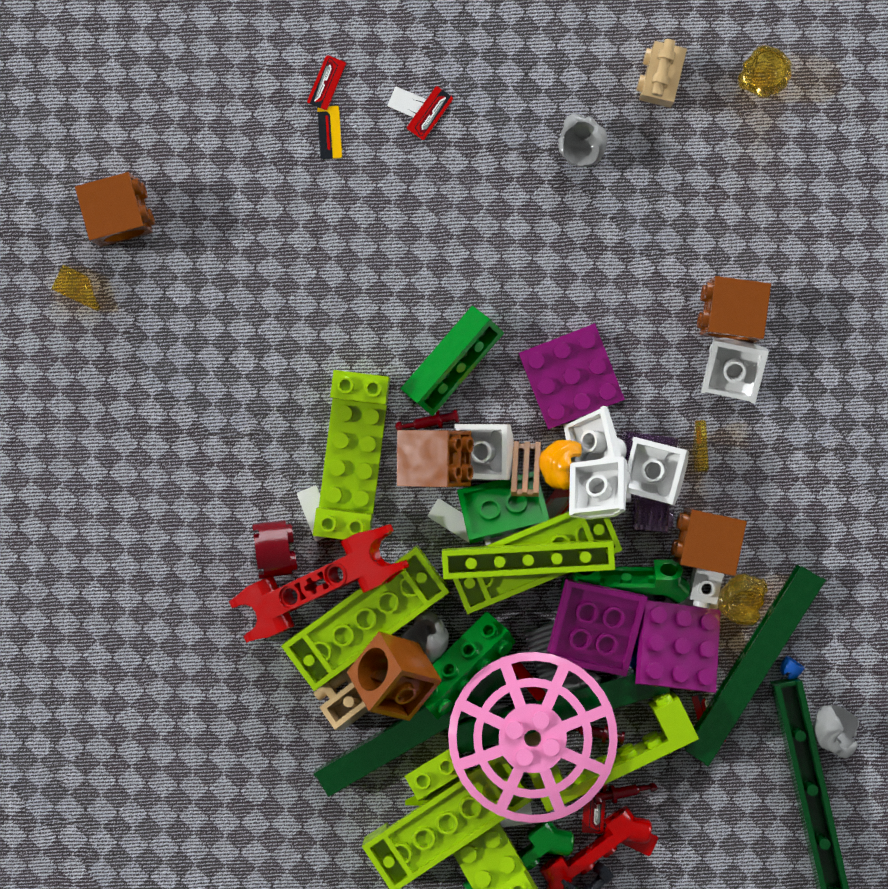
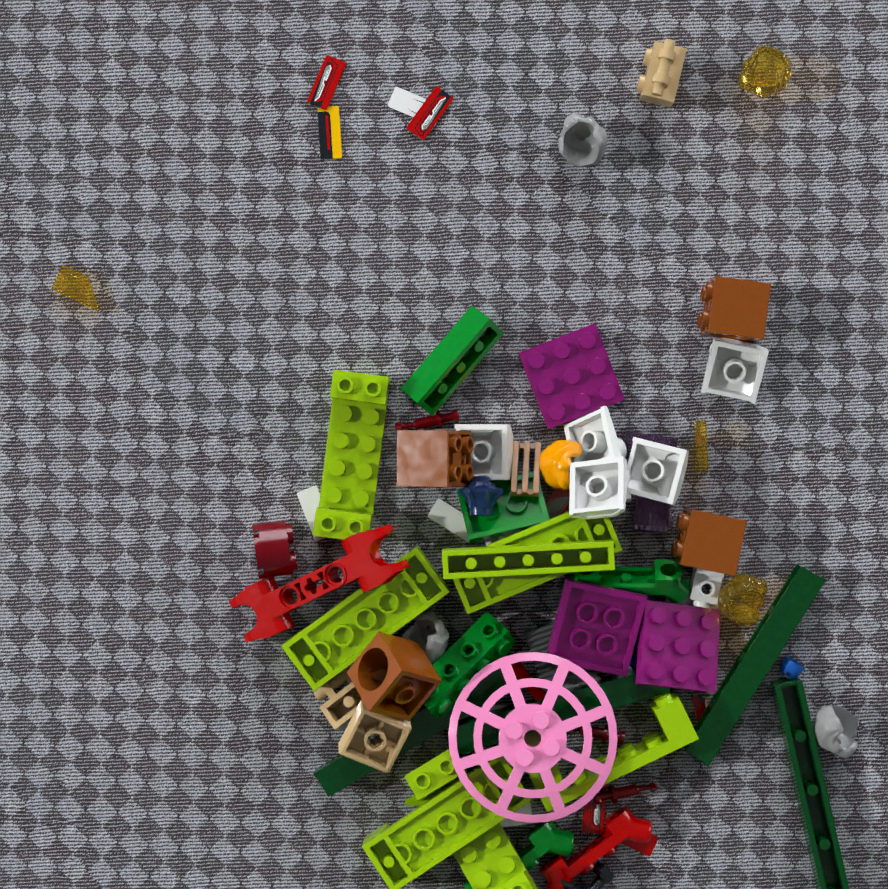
dark orange brick [75,172,155,247] -> none
none -> tan brick [338,700,412,773]
none -> dark blue rock [459,476,503,516]

